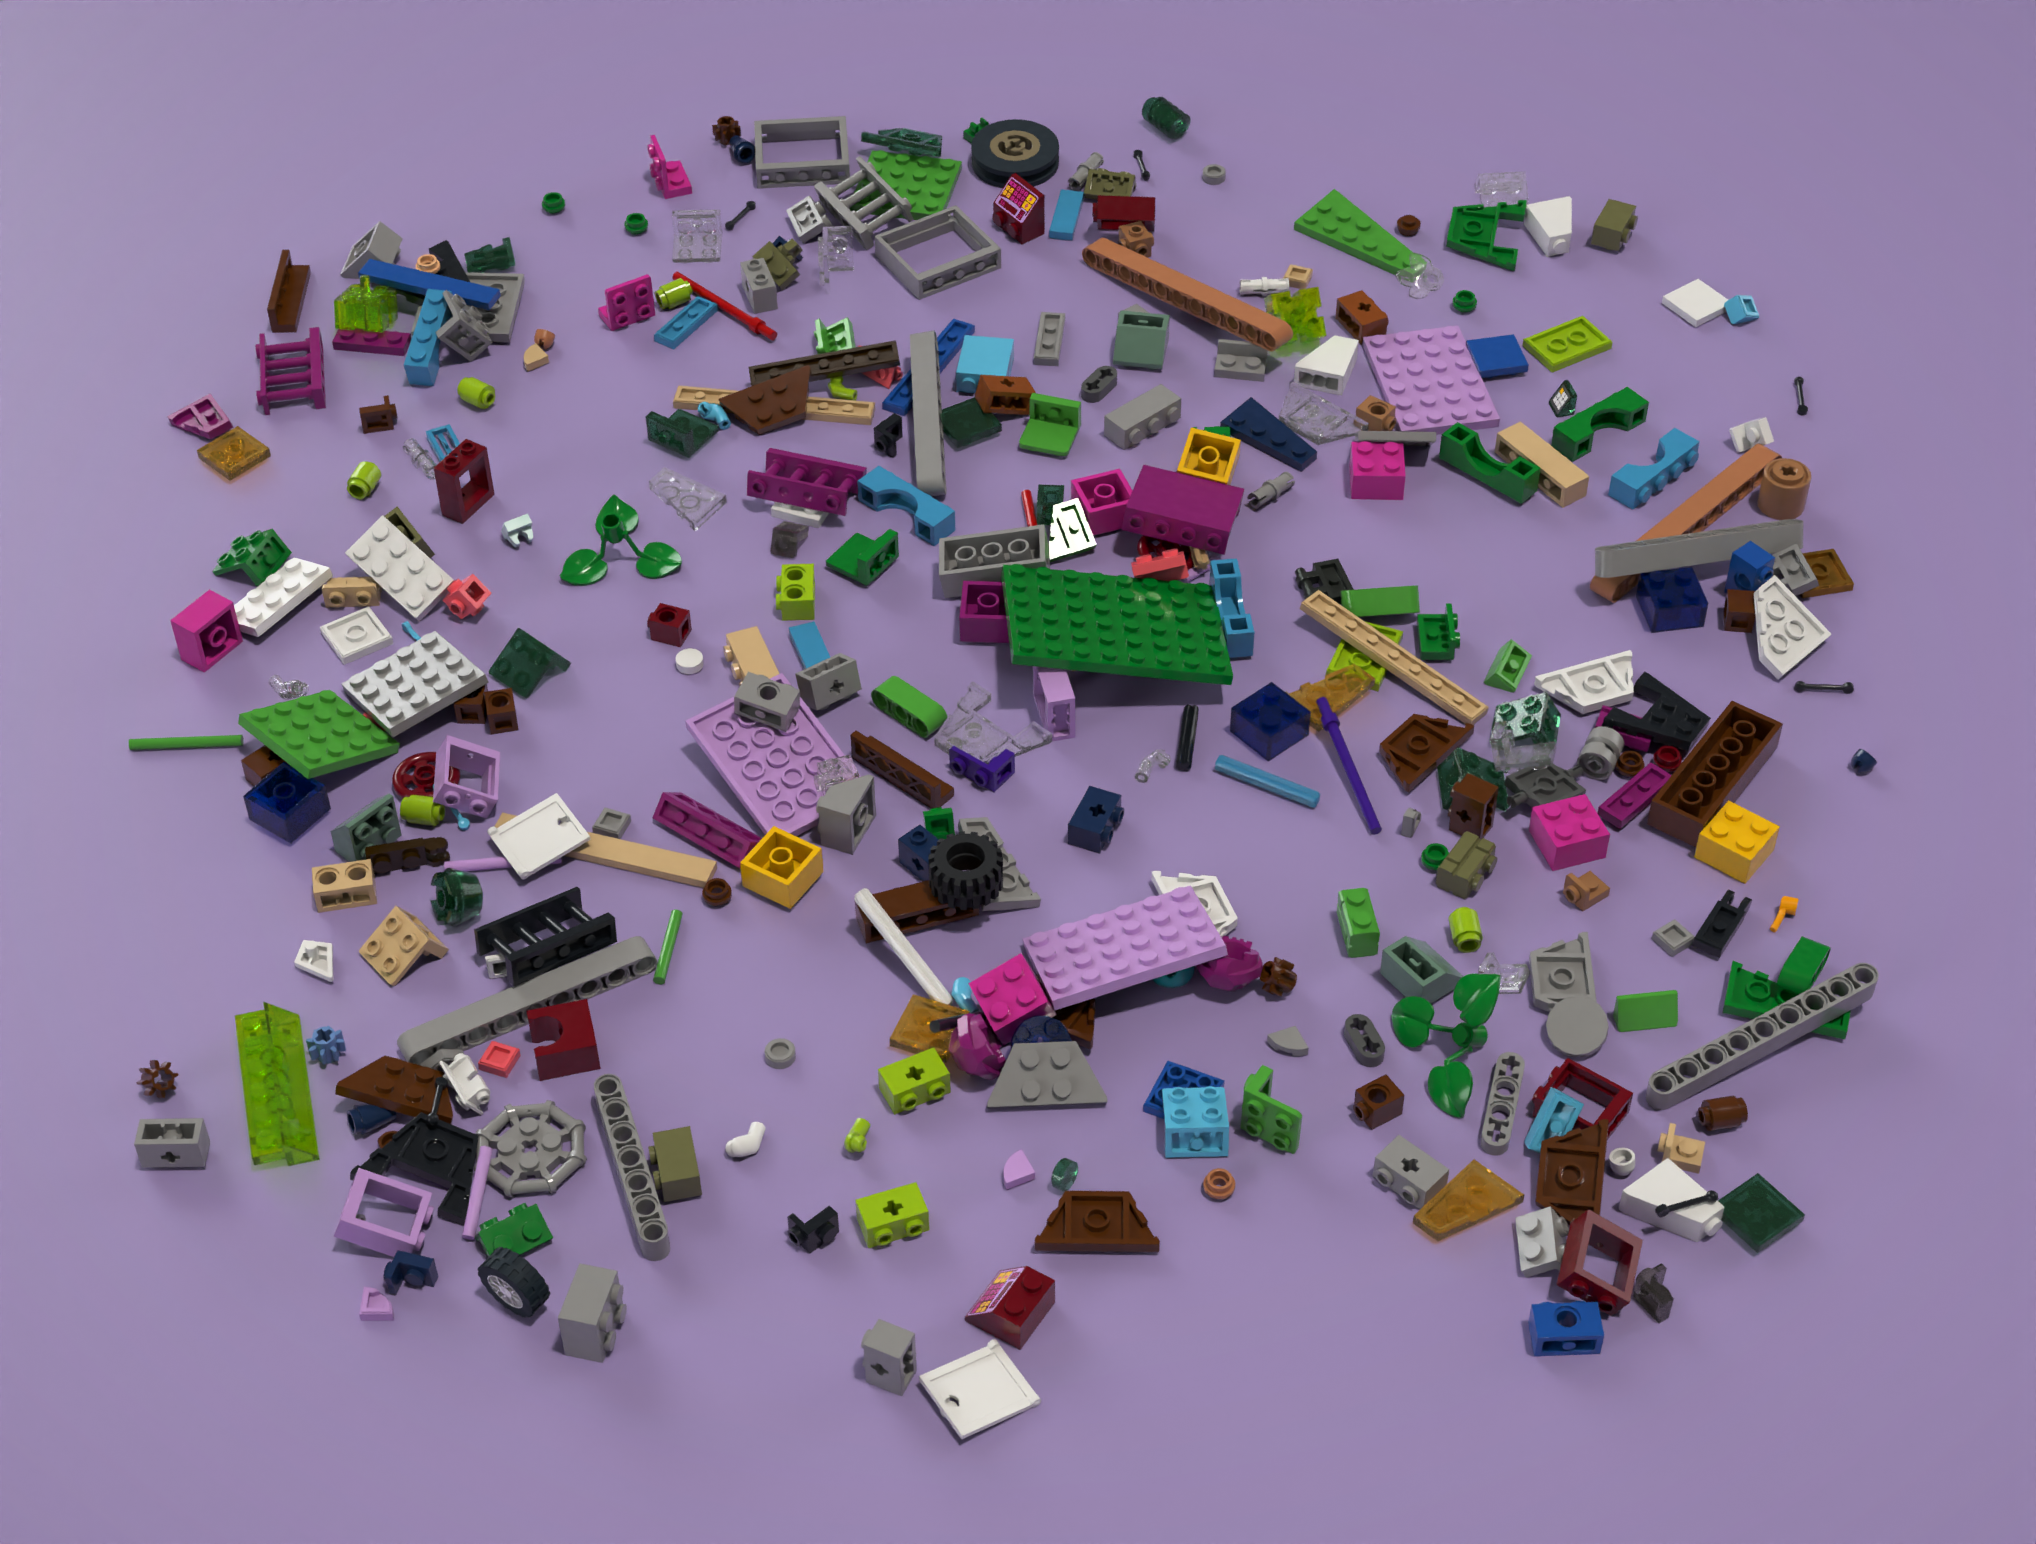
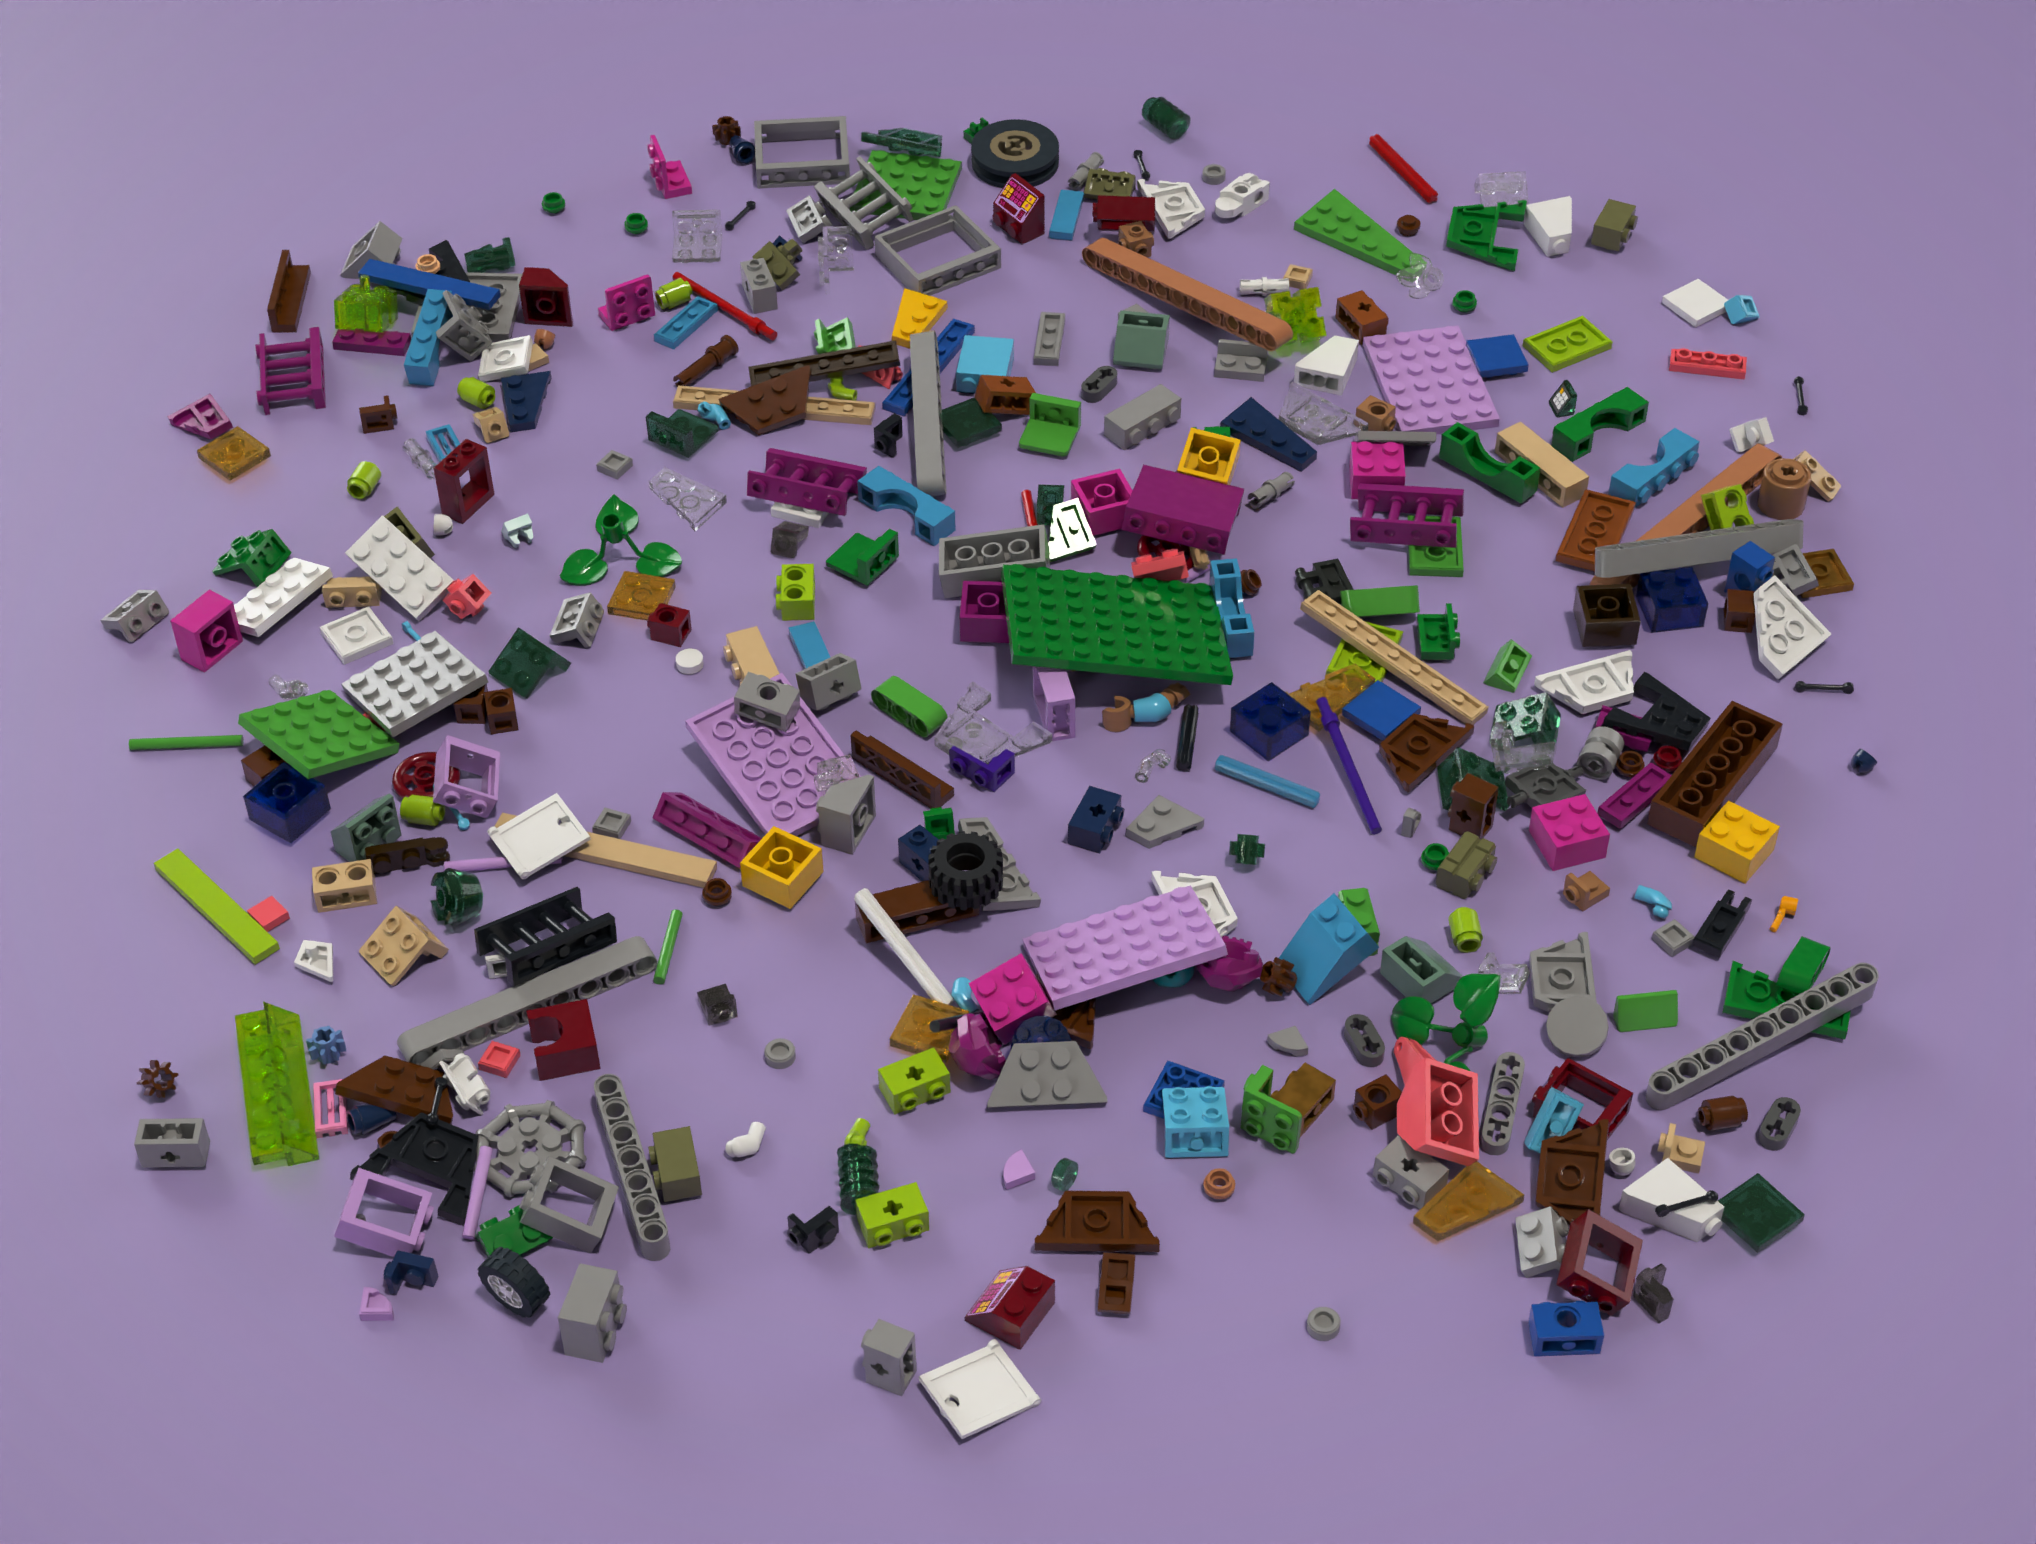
none -> light grey bracket [100,590,169,642]
none -> lime tile [154,848,280,965]
none -> coral tile [247,895,290,932]
none -> bright pink tile [313,1079,348,1138]
none -> white hinge [434,514,453,535]
none -> tan bracket [472,407,510,443]
none -> white tile [478,336,533,382]
none -> dark blue wing [501,371,552,433]
none -> dark red slope [519,267,573,327]
none -> light grey window [519,1156,619,1253]
none -> light grey bracket [550,592,604,648]
none -> light grey tile [596,450,633,480]
none -> clear yellow plate [607,571,676,621]
none -> reddish brown pin [673,335,739,387]
none -> clear smoke bracket [697,983,738,1026]
none -> clear green piece [837,1143,880,1215]
none -> yellow wing [892,288,948,349]
none -> reddish brown slope [1098,1252,1135,1314]
none -> piece [1102,682,1191,732]
none -> light grey wing [1126,795,1204,849]
none -> white wing [1137,179,1205,239]
none -> white piece [1215,173,1270,218]
none -> clear green gear [1229,834,1265,865]
none -> reddish brown plate [1240,569,1262,595]
none -> pearl gold brick [1270,1062,1336,1137]
none -> dark azure slope [1279,893,1379,1005]
none -> light grey tile [1307,1307,1340,1341]
none -> blue tile [1342,680,1421,741]
none -> magenta fence [1350,483,1464,548]
none -> red axle [1369,134,1438,204]
none -> coral slope [1394,1036,1479,1166]
none -> bright green tile [1408,515,1464,577]
none -> dark orange plate [1556,489,1636,571]
none -> dark brown brick [1573,584,1641,647]
none -> medium azure arm [1635,885,1672,918]
none -> coral tile [1669,348,1747,380]
none -> lime brick [1701,484,1754,530]
none -> dark grey beam [1758,1097,1801,1151]
none -> tan bracket [1793,450,1841,502]

